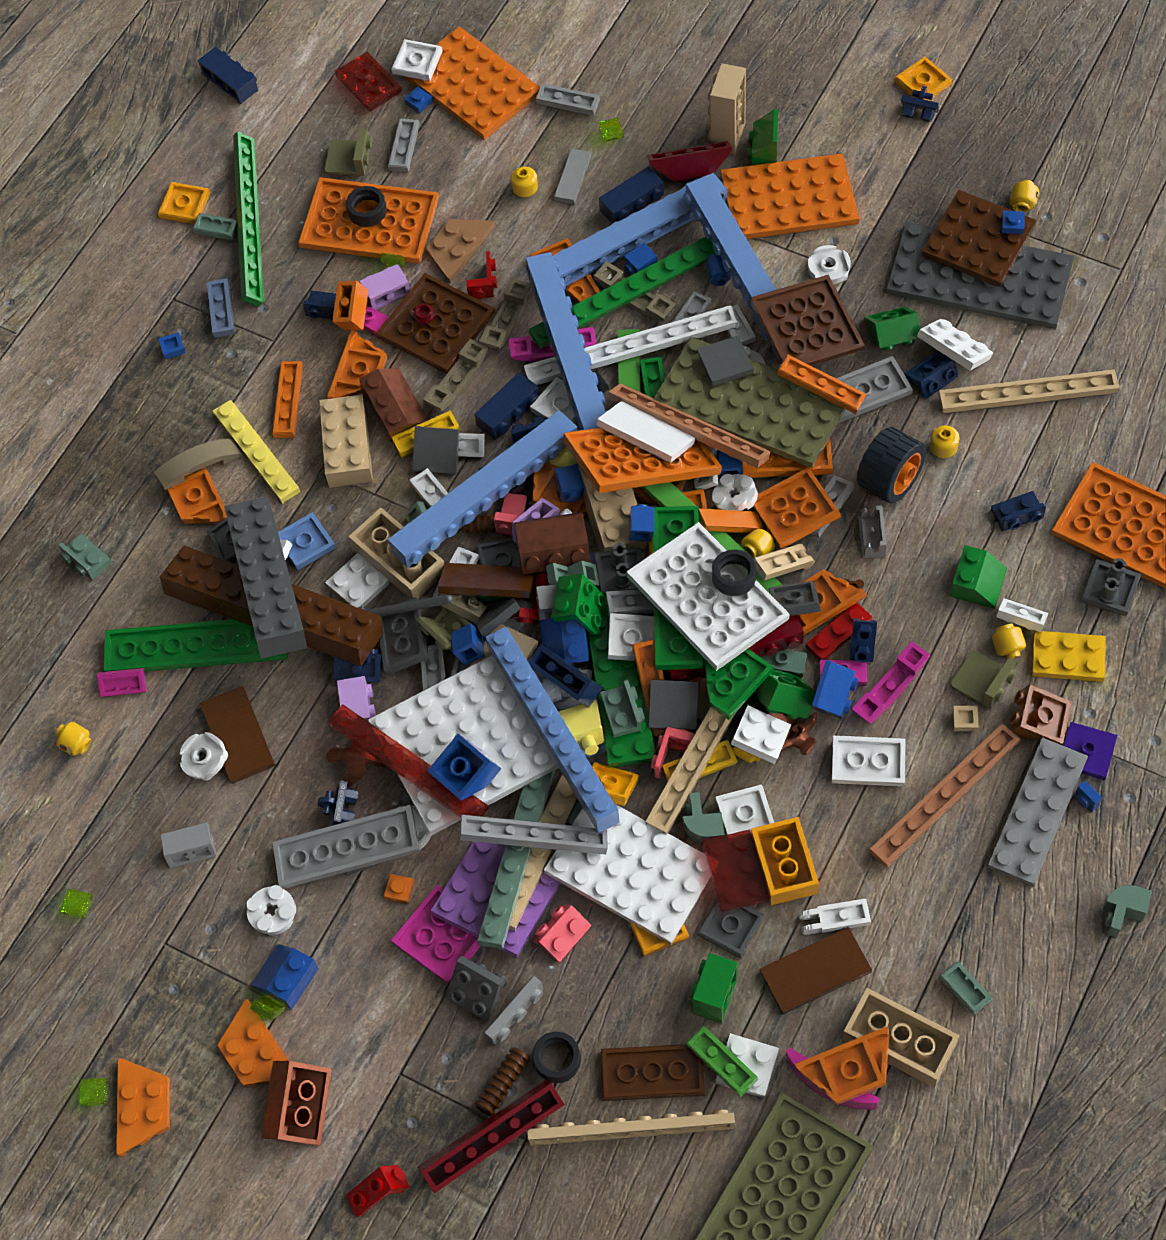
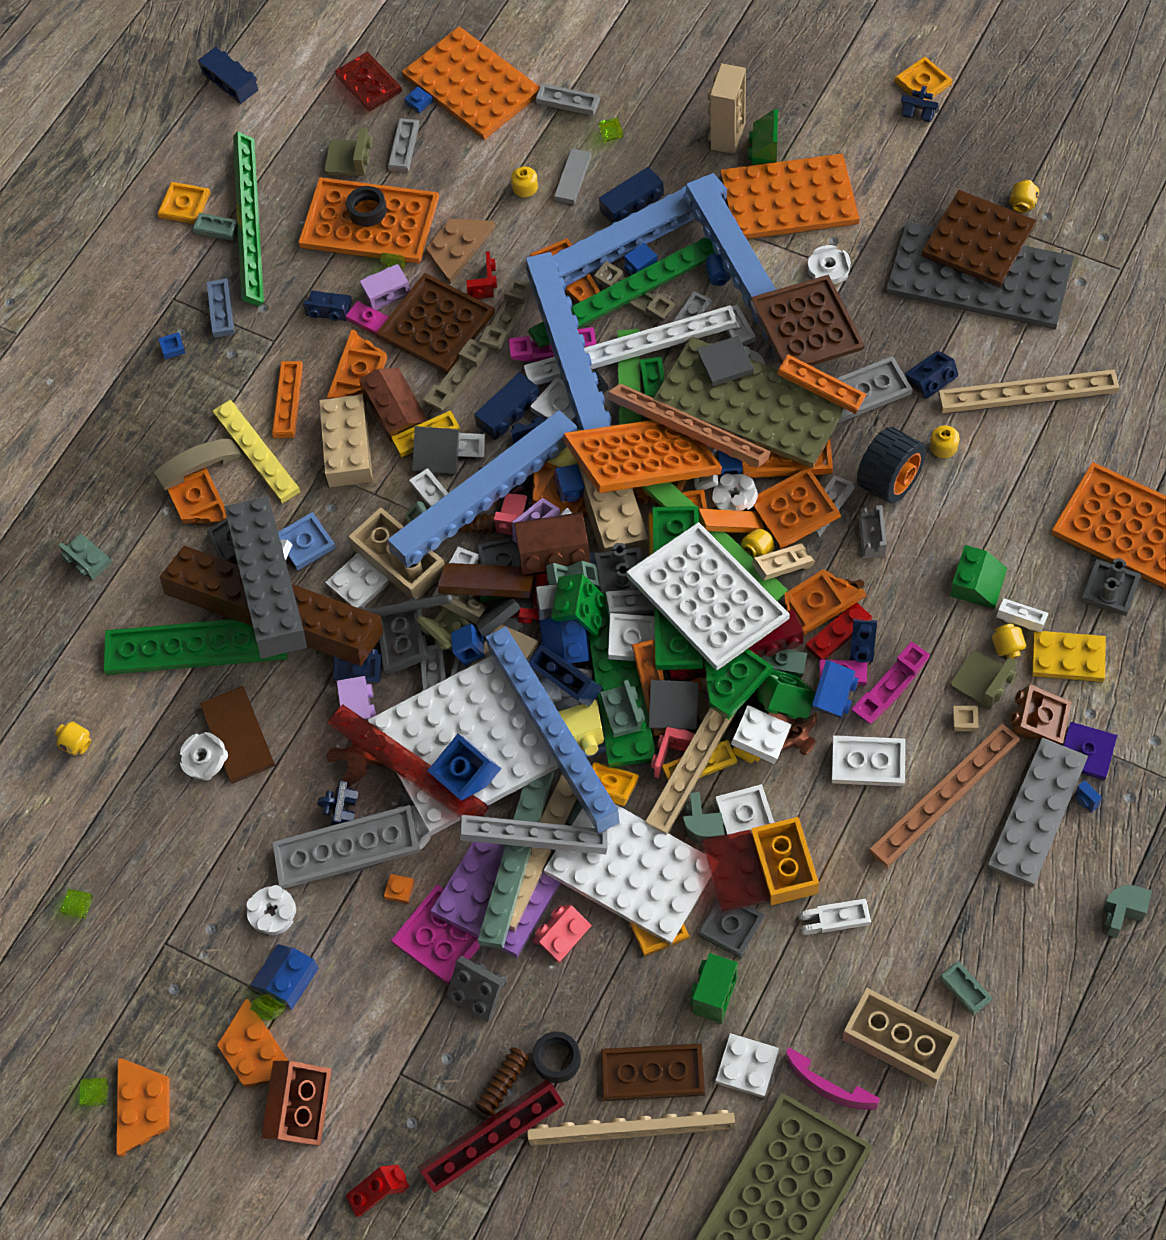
dark pink plate [96,668,147,697] -> none
light grey hinge [161,822,217,868] -> none
orange brick [333,281,368,331] -> none
white tile [392,39,442,81] -> none
dark red plate [413,303,435,324] -> none
light grey plate [485,976,544,1046] -> none
white tile [596,401,695,463] -> none
blue brick [629,504,654,542] -> none
dark red wedge [647,141,732,182] -> none
bright green tile [686,1025,759,1097] -> none
black tyre [712,549,757,596] -> none
reddish brown tile [760,927,872,1015] -> none
dark grey tile [769,581,820,616] -> none
orange wing [795,1026,889,1105] -> none
green slope [864,306,920,350] -> none
white plate [917,319,993,371] -> none
dark blue bracket [991,491,1046,532] -> none
blue plate [1002,210,1025,234] -> none

